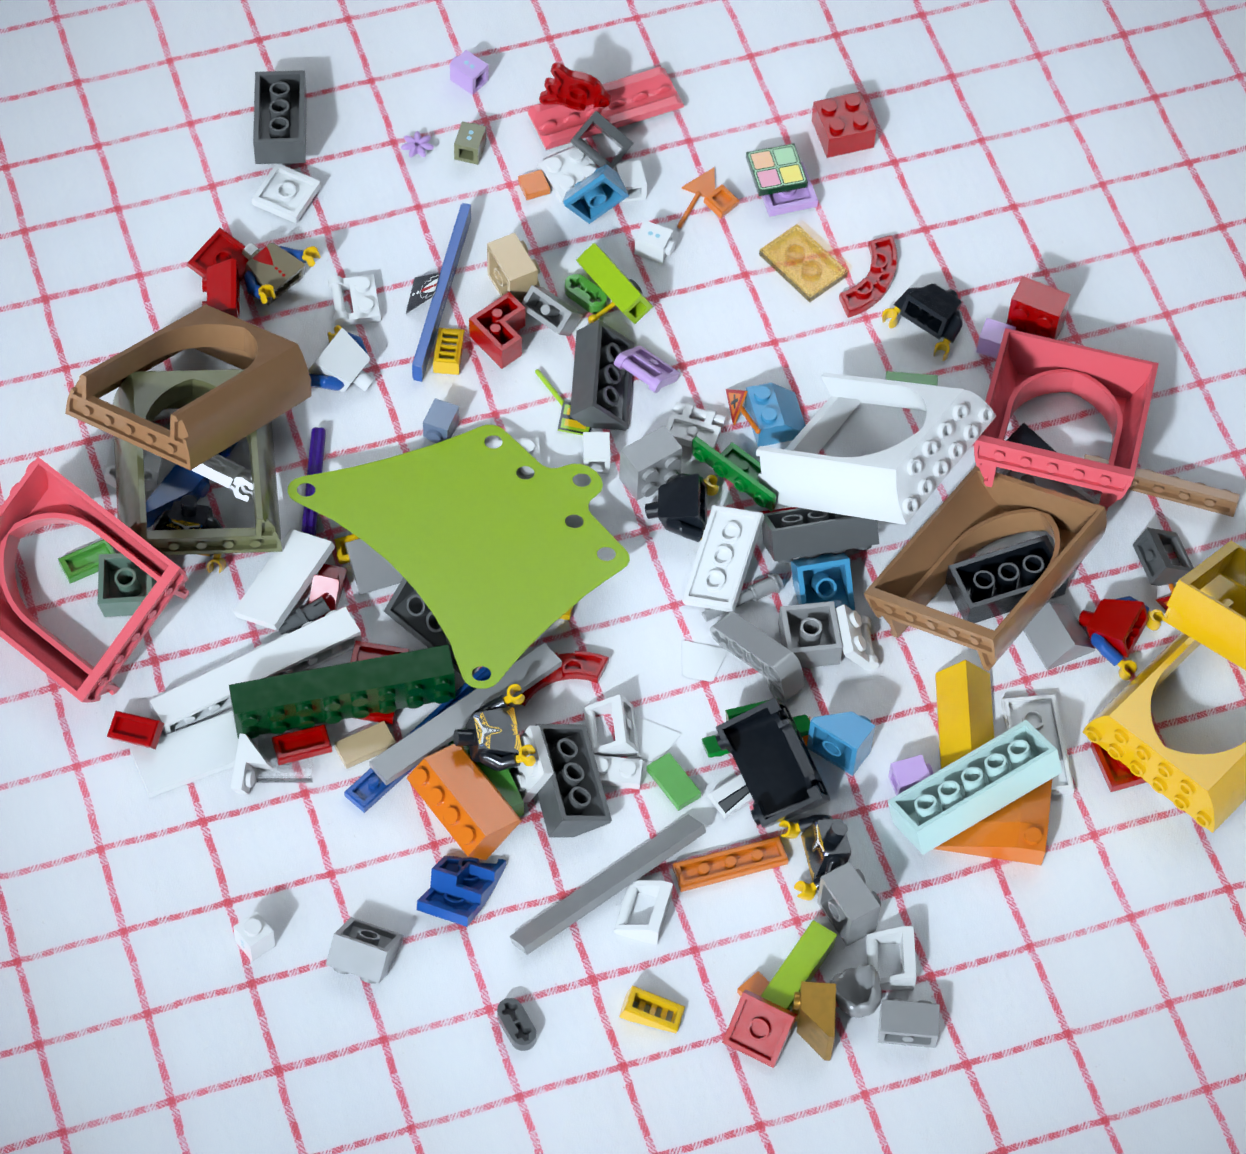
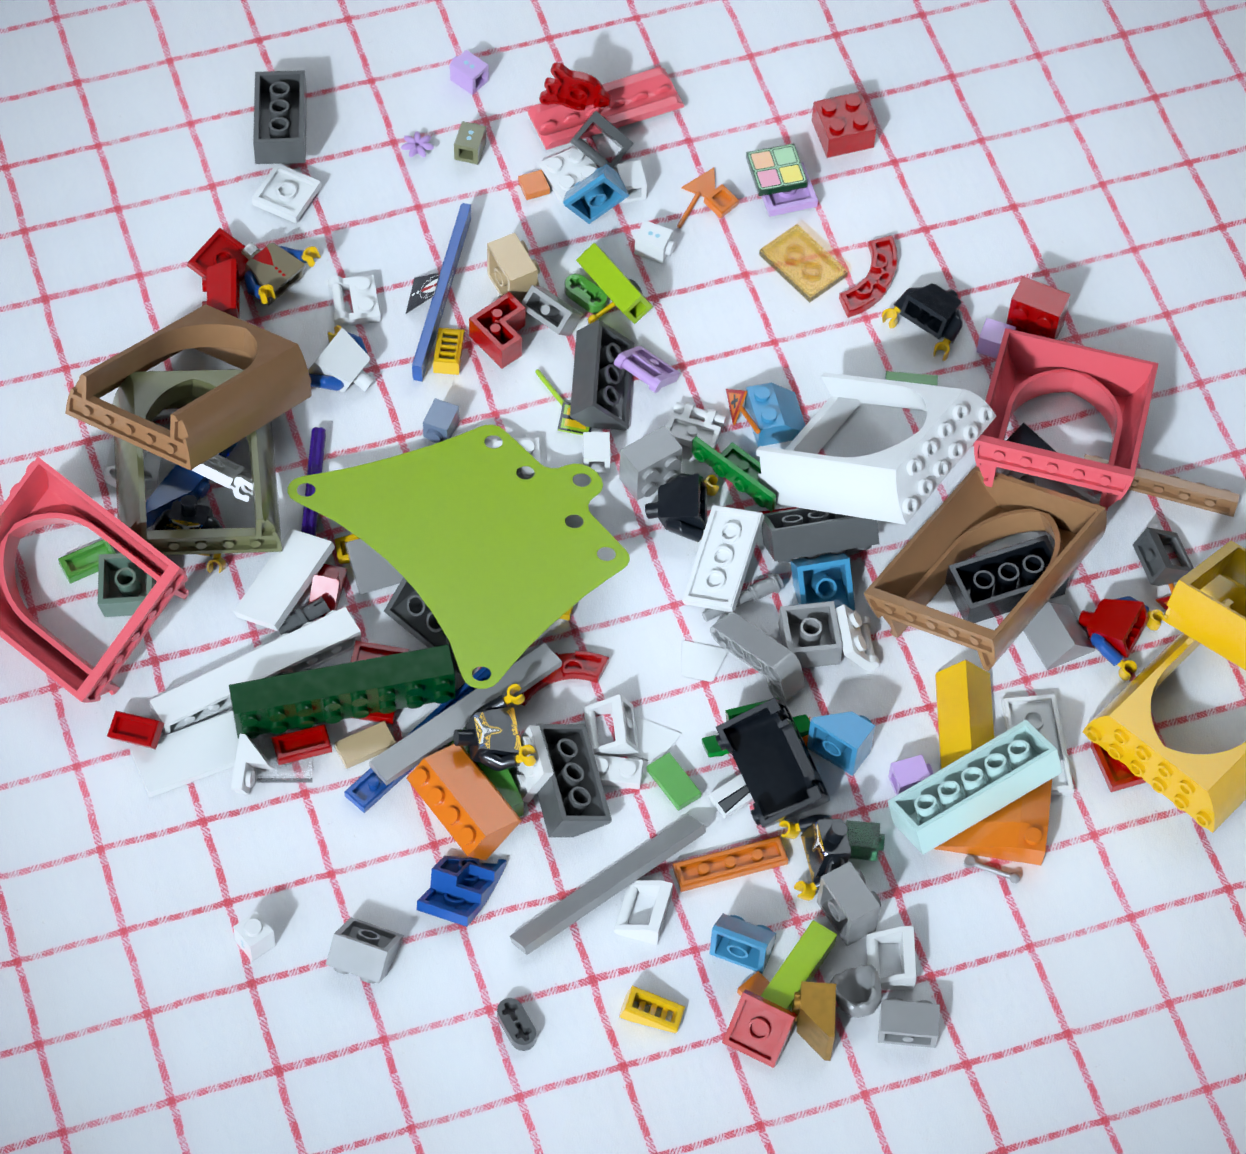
none -> dark azure slope [709,913,776,974]
none -> brick [846,820,885,861]
none -> light grey hinge [964,856,1020,884]

